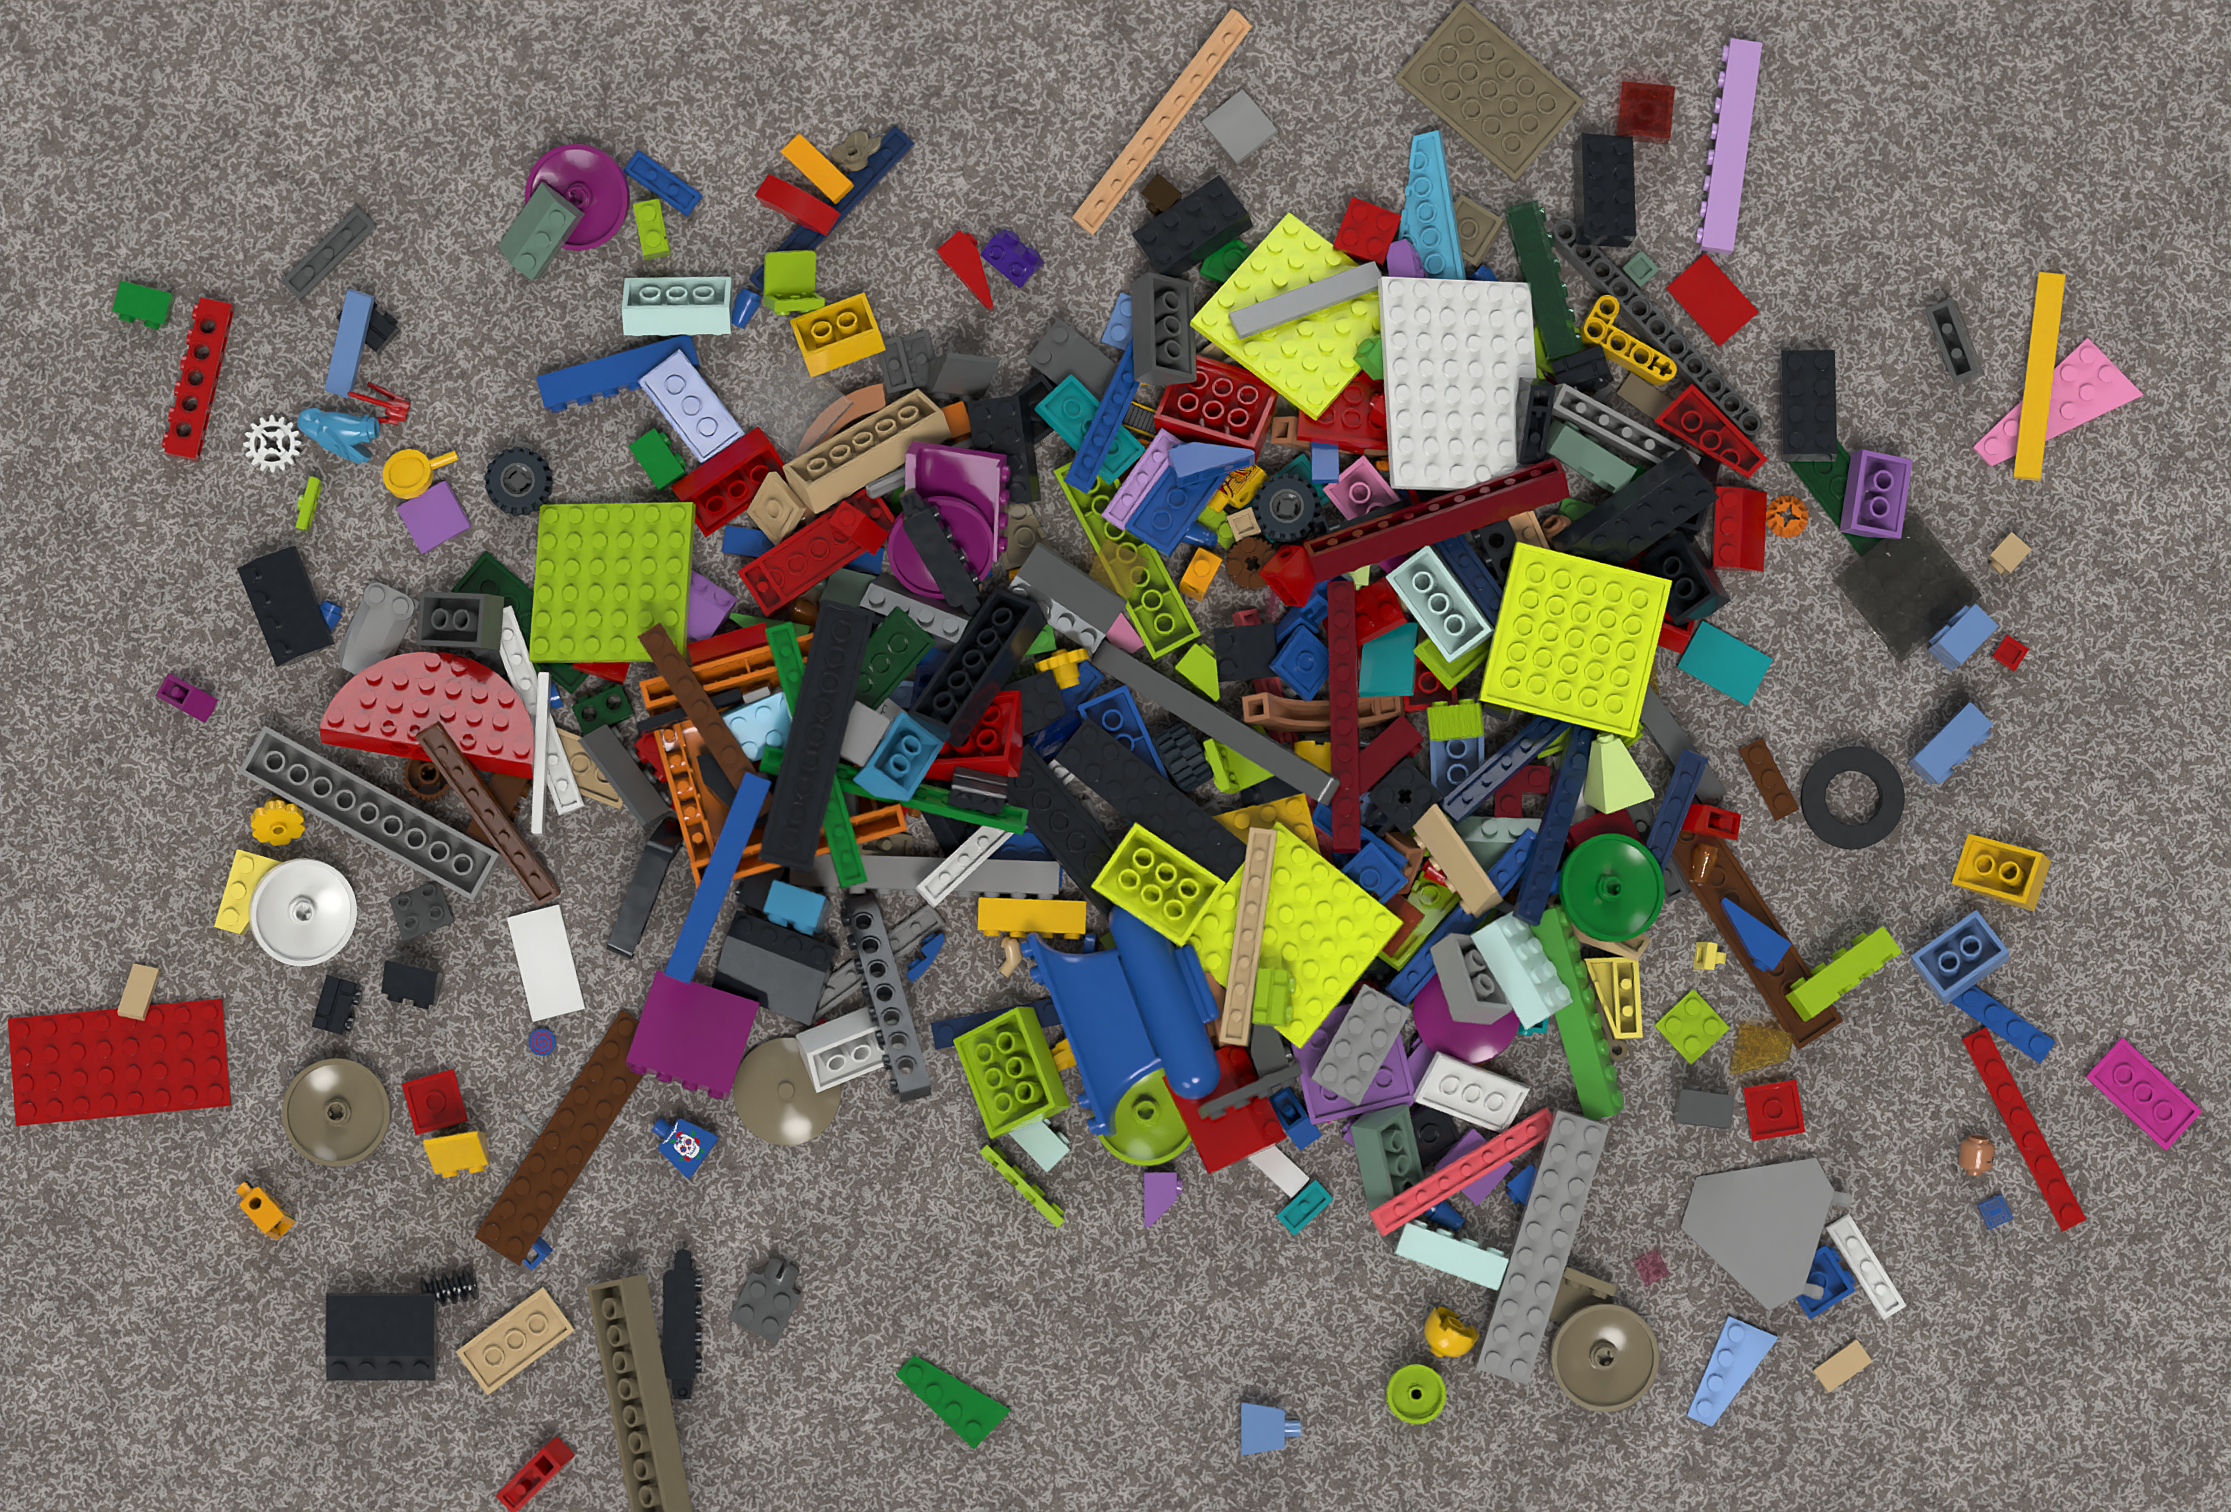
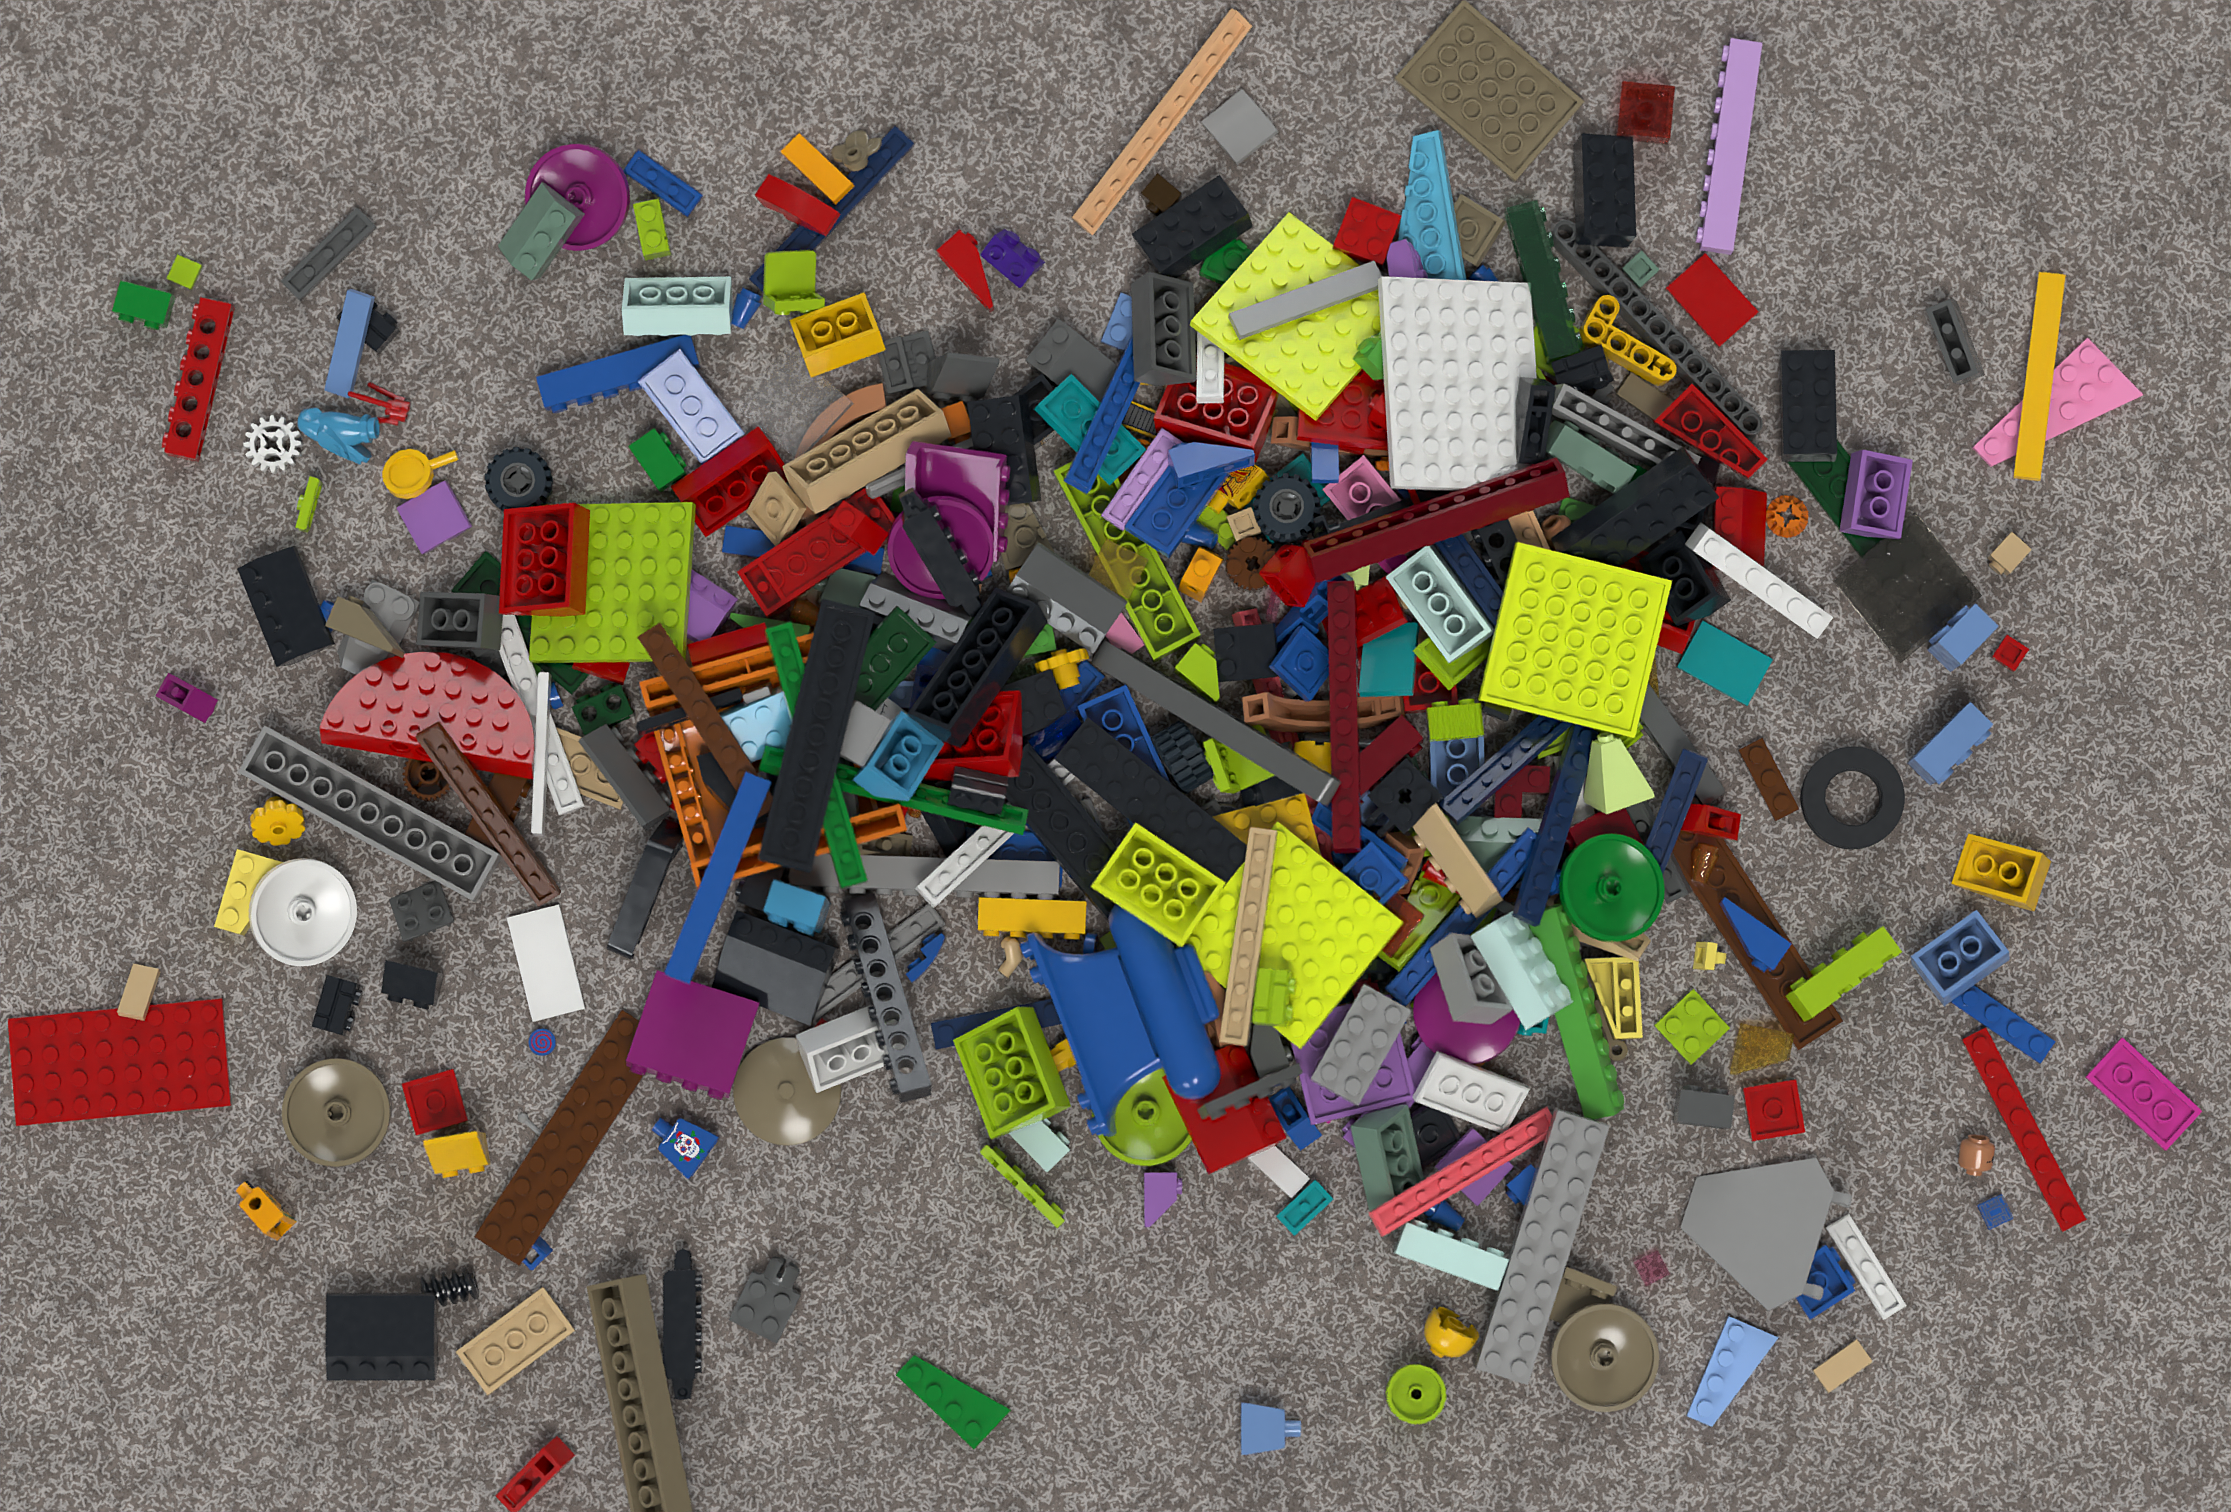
none -> lime tile [167,254,203,290]
none -> dark tan slope [325,595,405,658]
none -> red slope [499,502,590,617]
none -> white tile [1196,332,1225,403]
none -> white brick [1685,522,1833,639]

